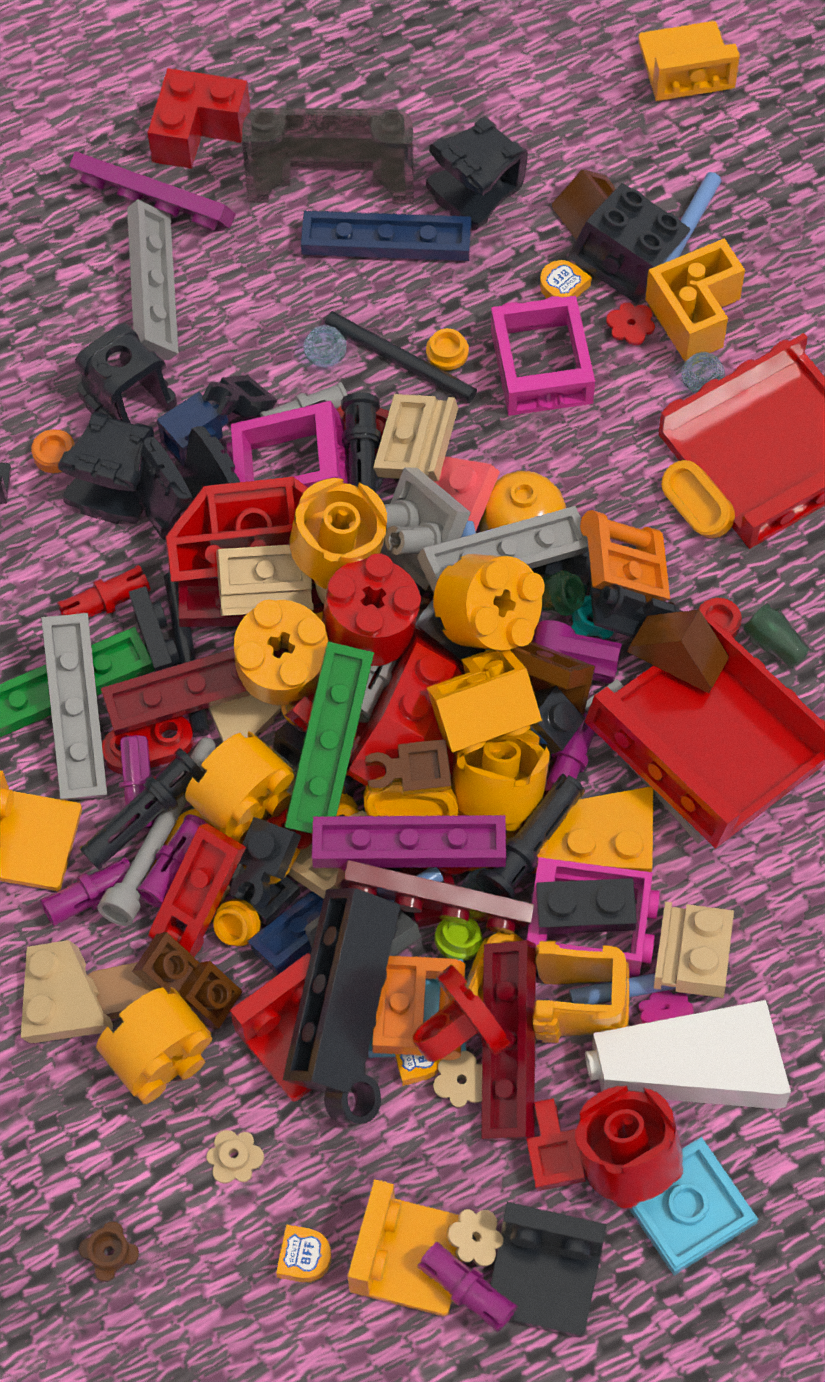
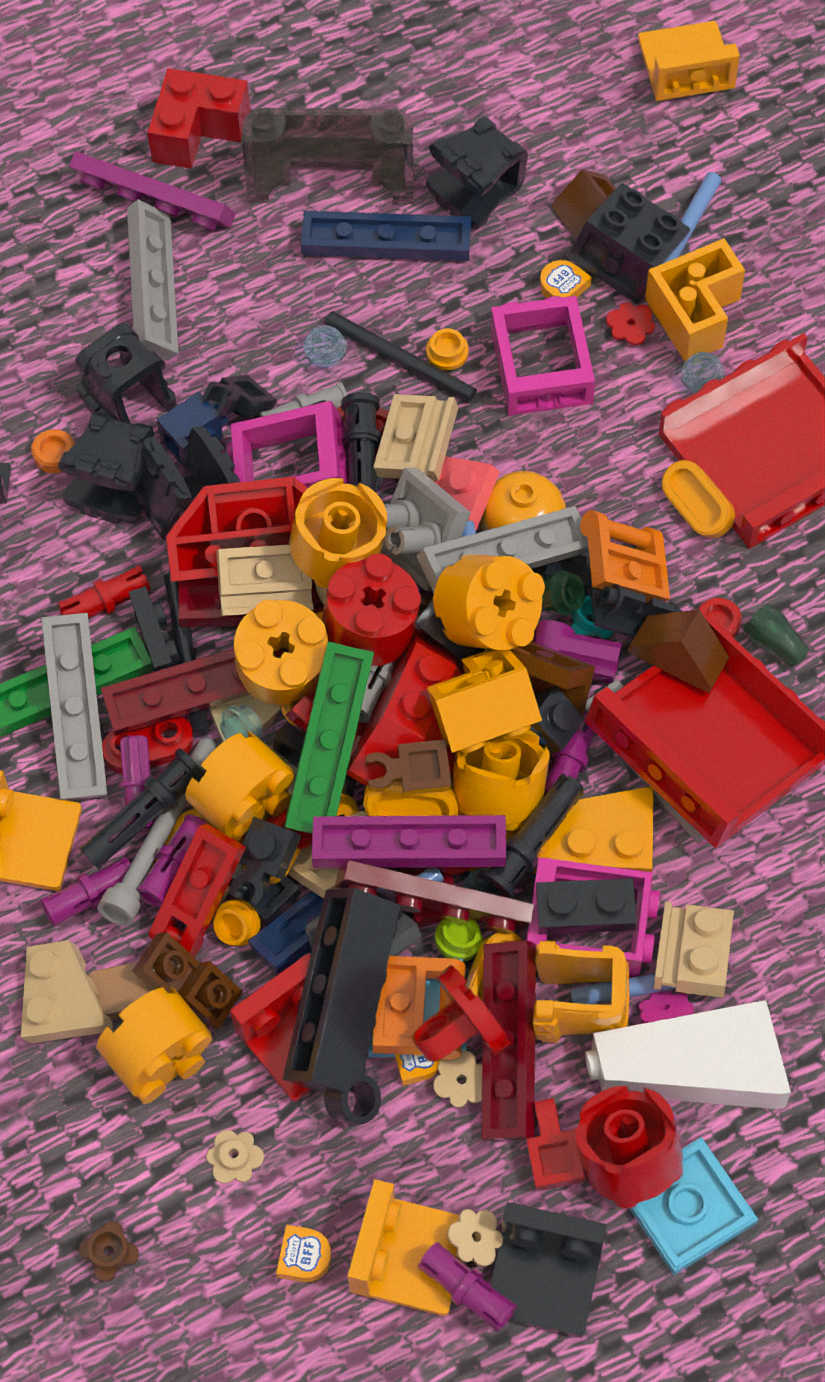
none -> clear light blue plate [220,704,263,740]

